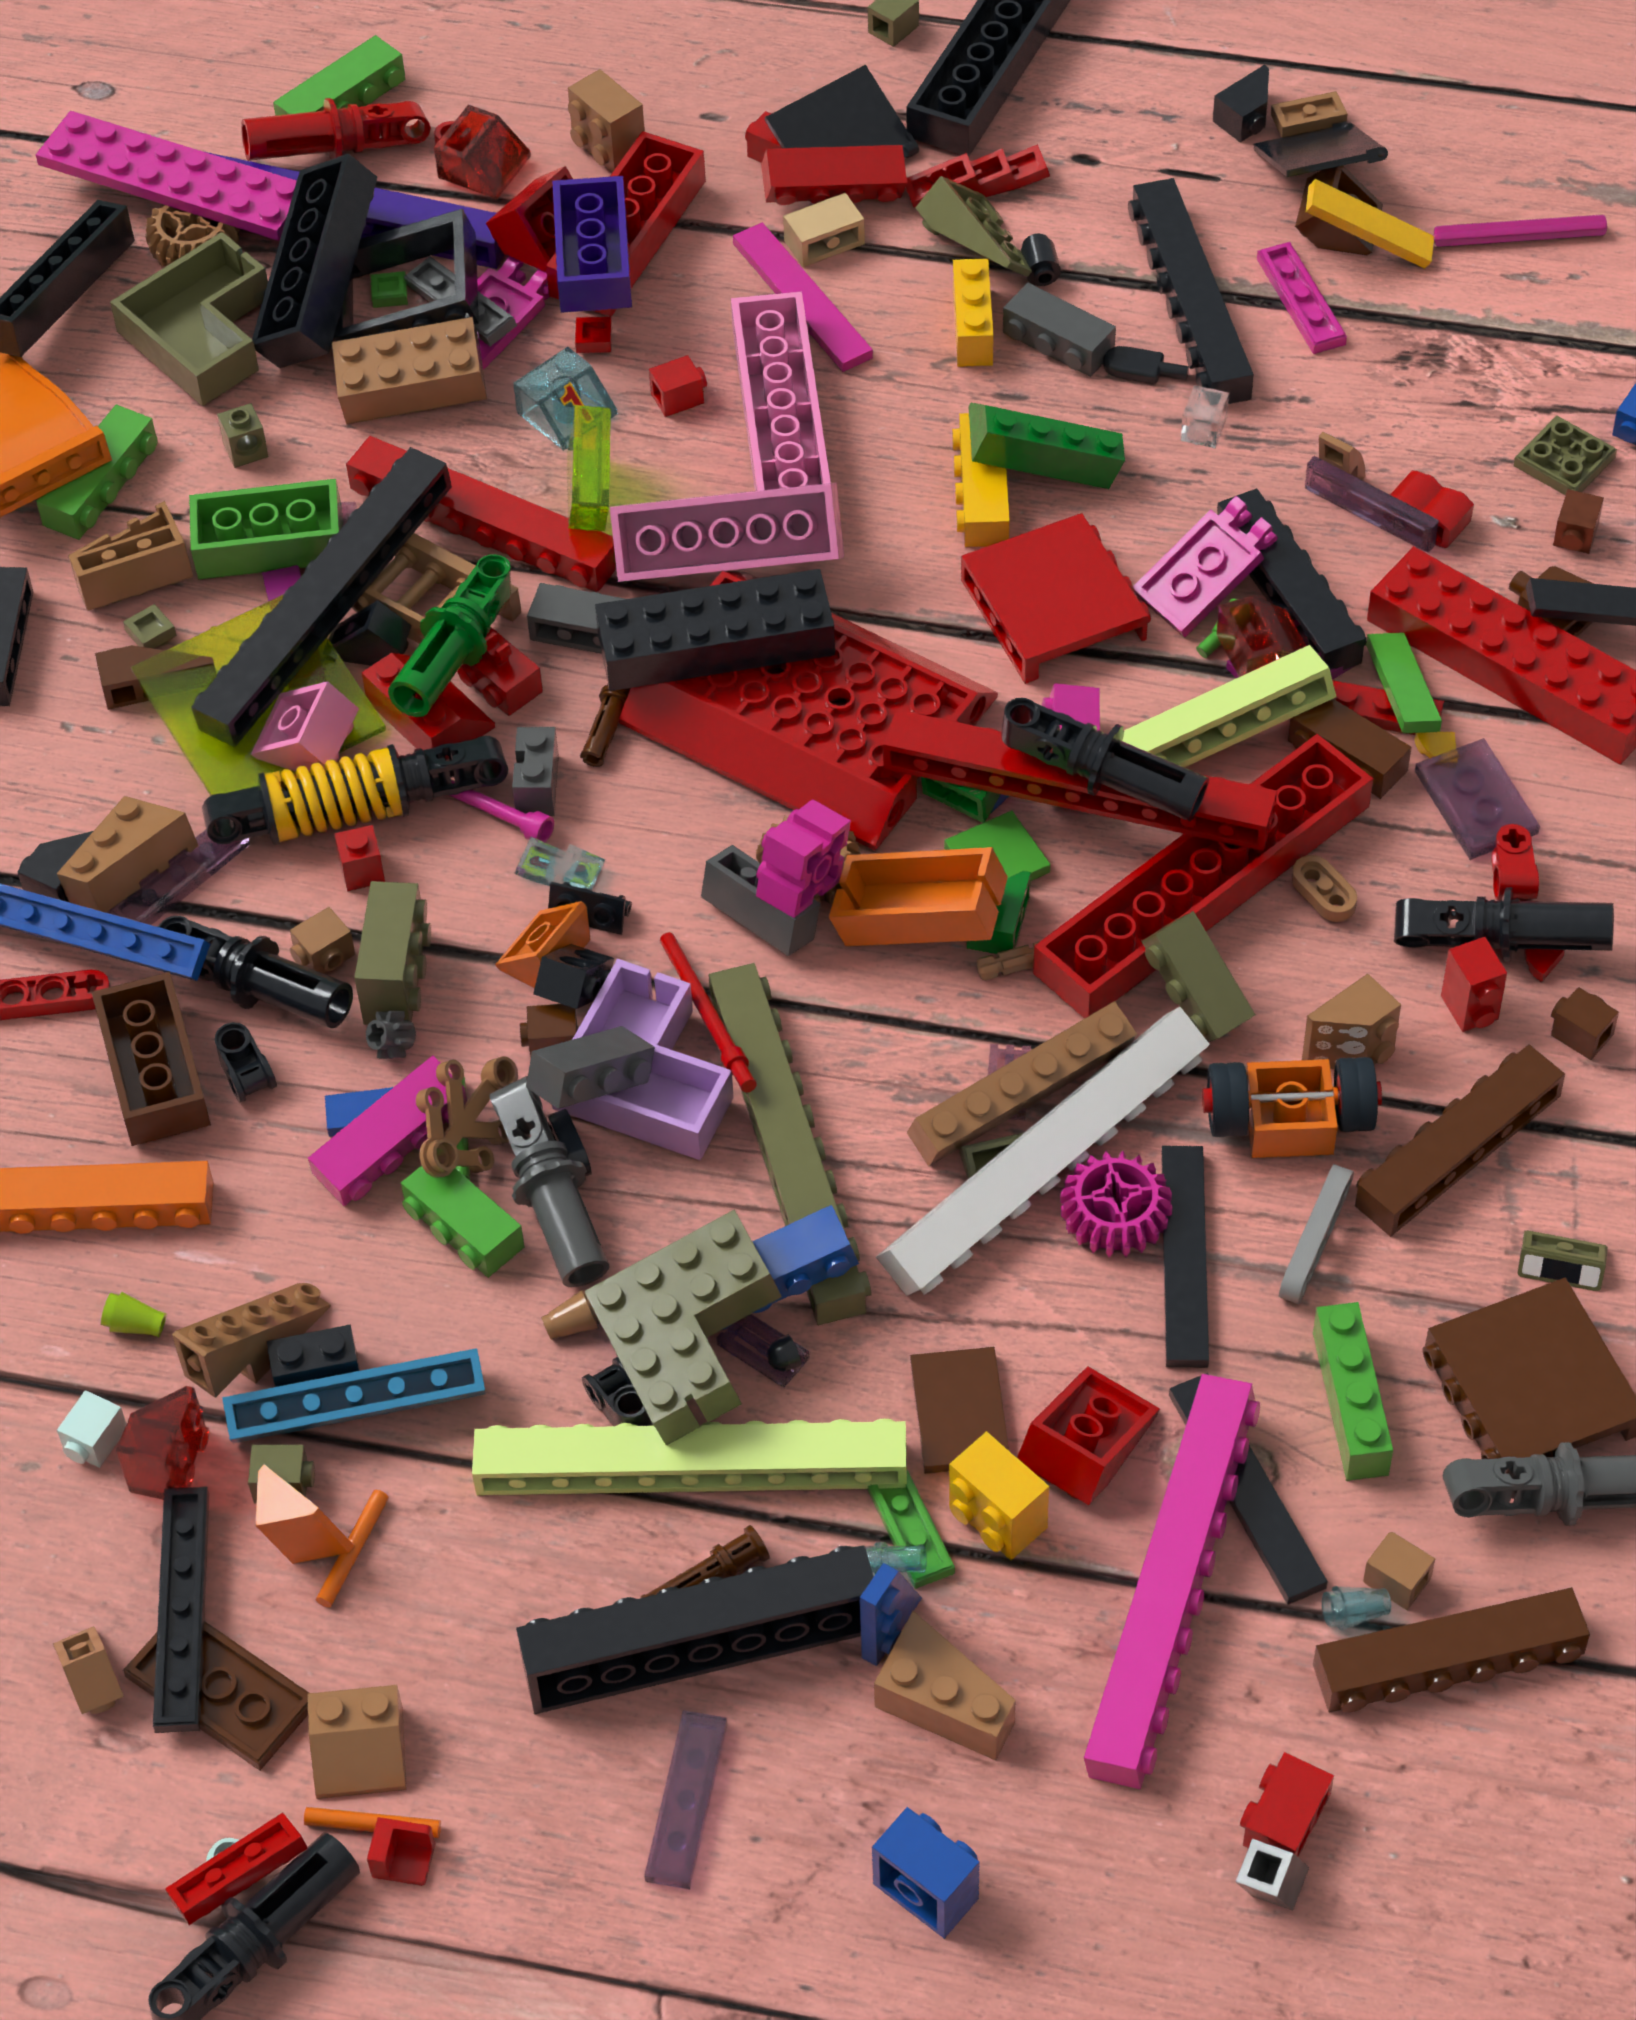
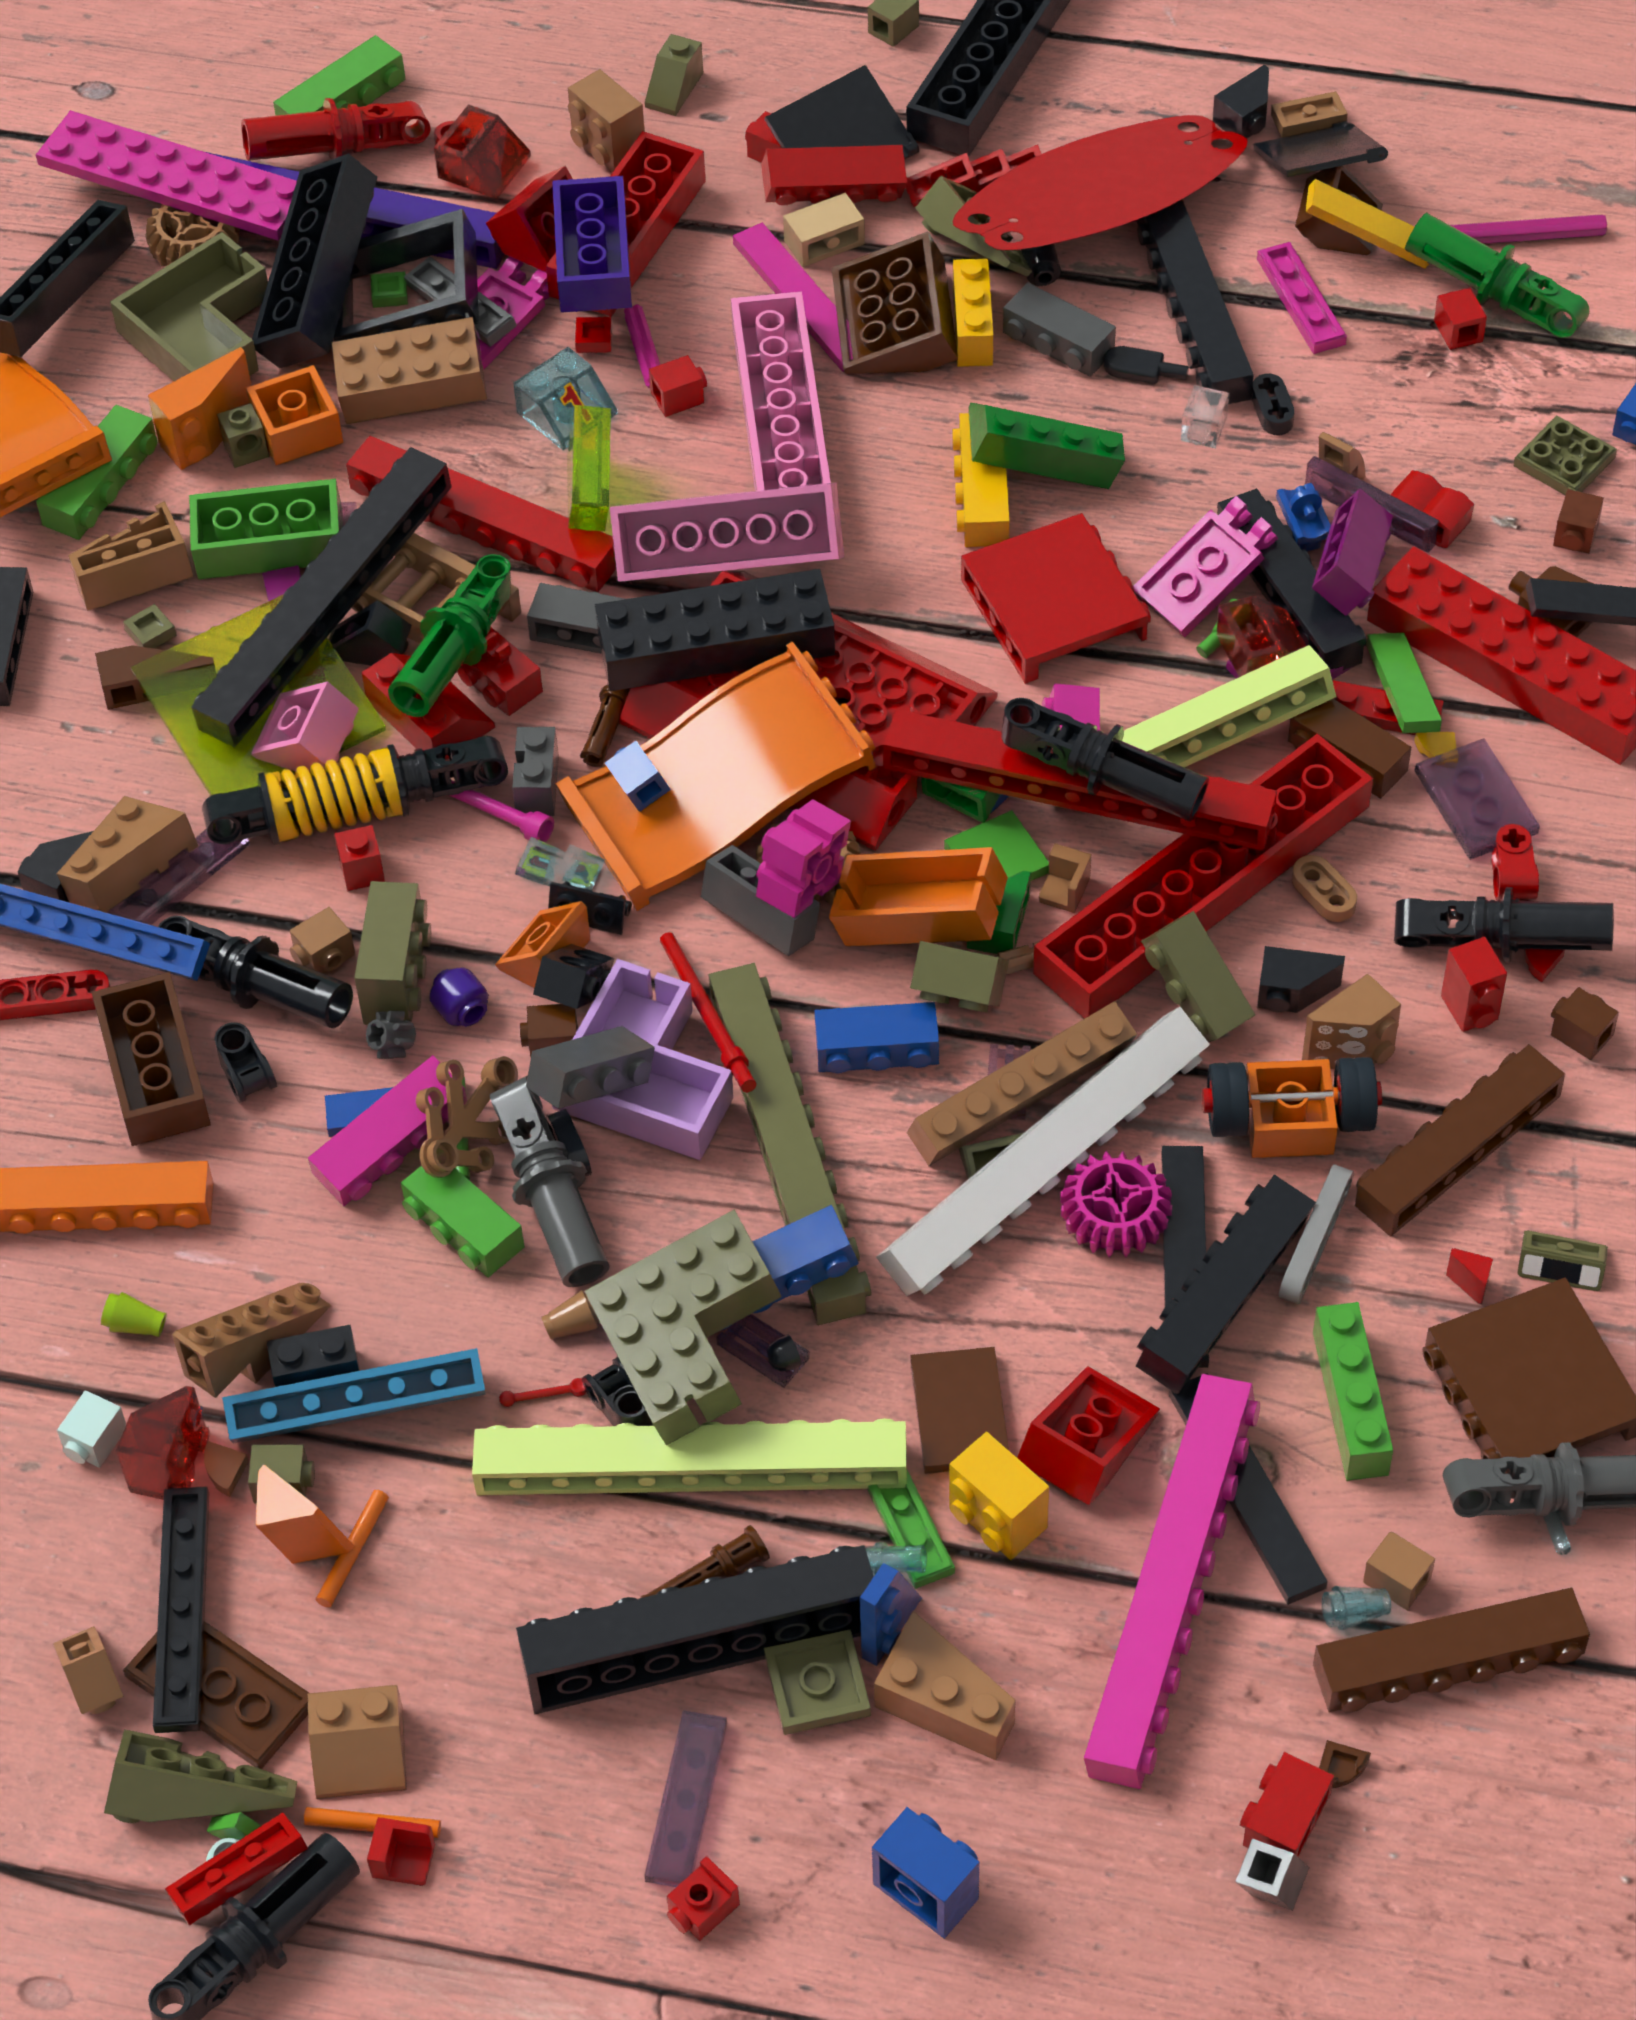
none -> olive wedge [104,1729,297,1823]
none -> orange slope [148,347,251,470]
none -> medium nougat tile [204,1441,249,1497]
none -> bright green tile [207,1812,261,1840]
none -> orange brick [246,365,344,465]
none -> dark purple head [429,967,489,1027]
none -> red hinge [499,1378,586,1407]
none -> orange panel [555,641,876,911]
none -> brick [605,741,671,812]
none -> dark pink axle [624,304,660,388]
none -> olive slope [645,34,704,116]
none -> red brick [667,1856,740,1941]
none -> olive plate [764,1629,871,1735]
none -> blue brick [814,1002,939,1073]
none -> reddish brown slope [832,231,958,374]
none -> olive brick [910,941,1009,1012]
none -> red piece [952,115,1248,250]
none -> medium nougat panel [1039,843,1092,913]
none -> black brick [1136,1175,1316,1395]
none -> black beam [1252,373,1294,435]
none -> black slope [1257,946,1345,1013]
none -> blue hips [1276,483,1331,551]
none -> magenta brick [1312,488,1393,616]
none -> reddish brown tile [1319,1740,1371,1788]
none -> green piece [1405,212,1590,338]
none -> red brick [1434,287,1487,350]
none -> red slope [1446,1248,1493,1304]
none -> clear light blue piece [1543,1511,1571,1555]

